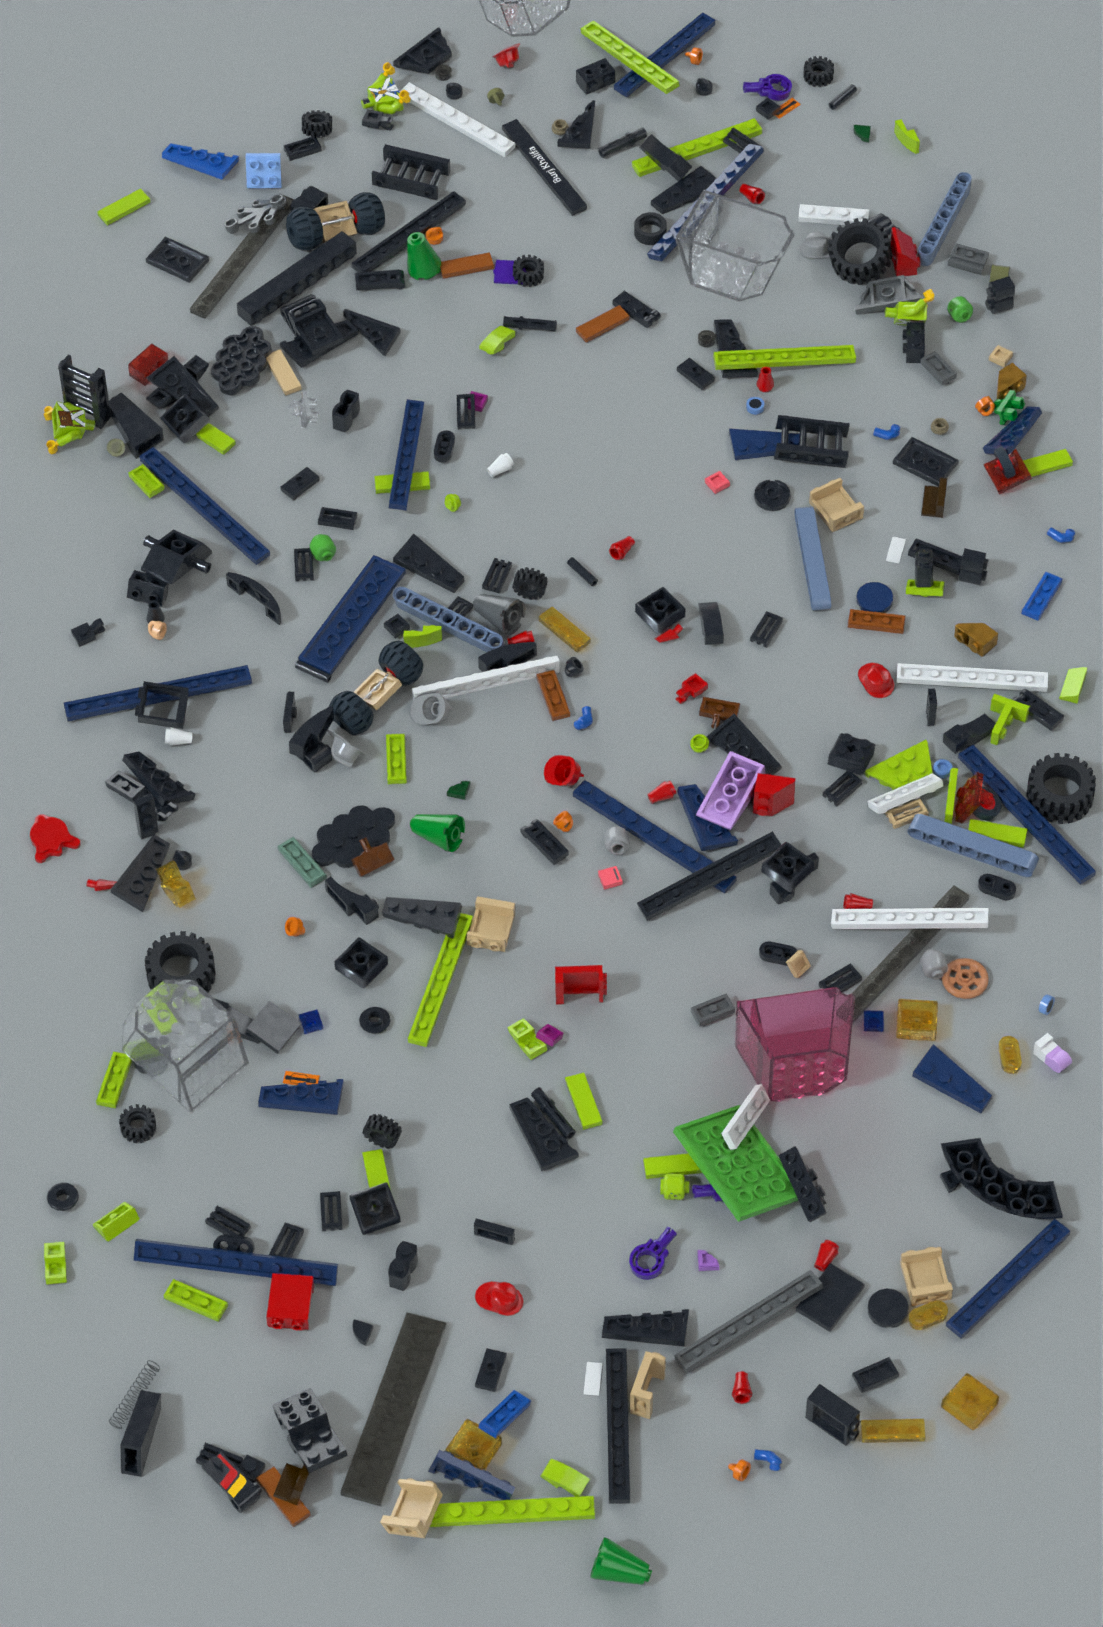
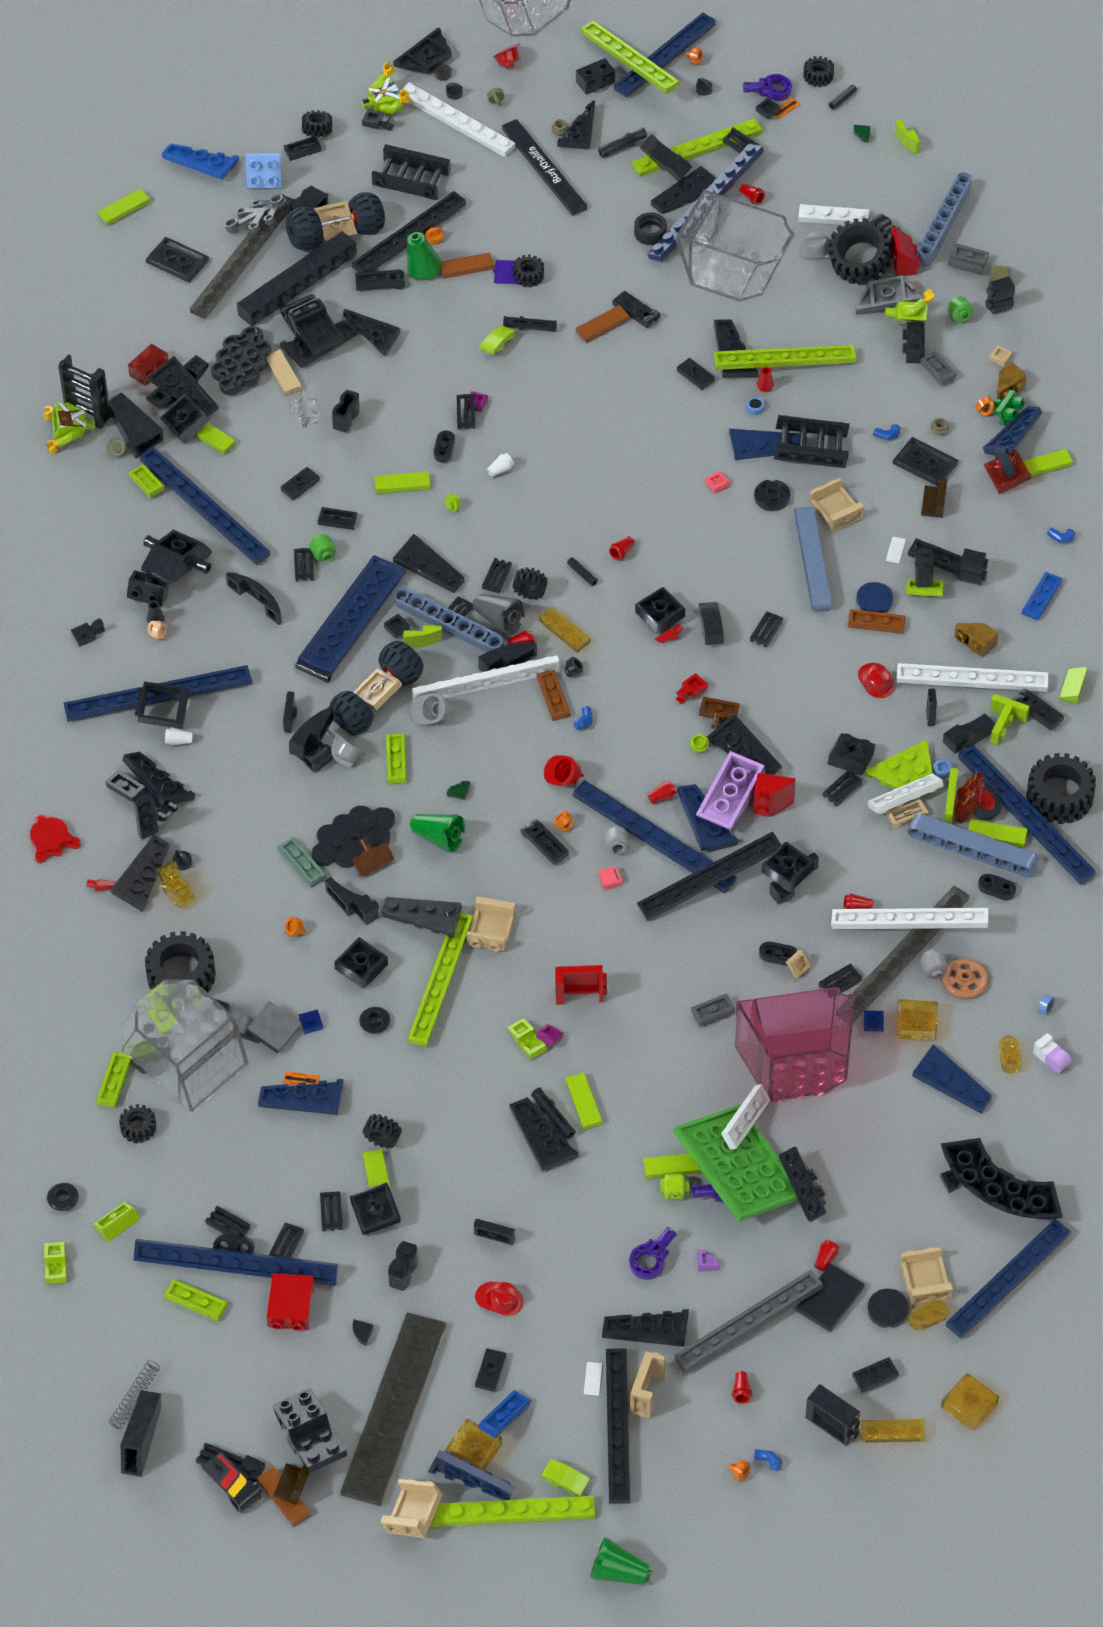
dark blue plate [388,399,424,511] -> none
clear smoke tile [698,330,716,348] -> none

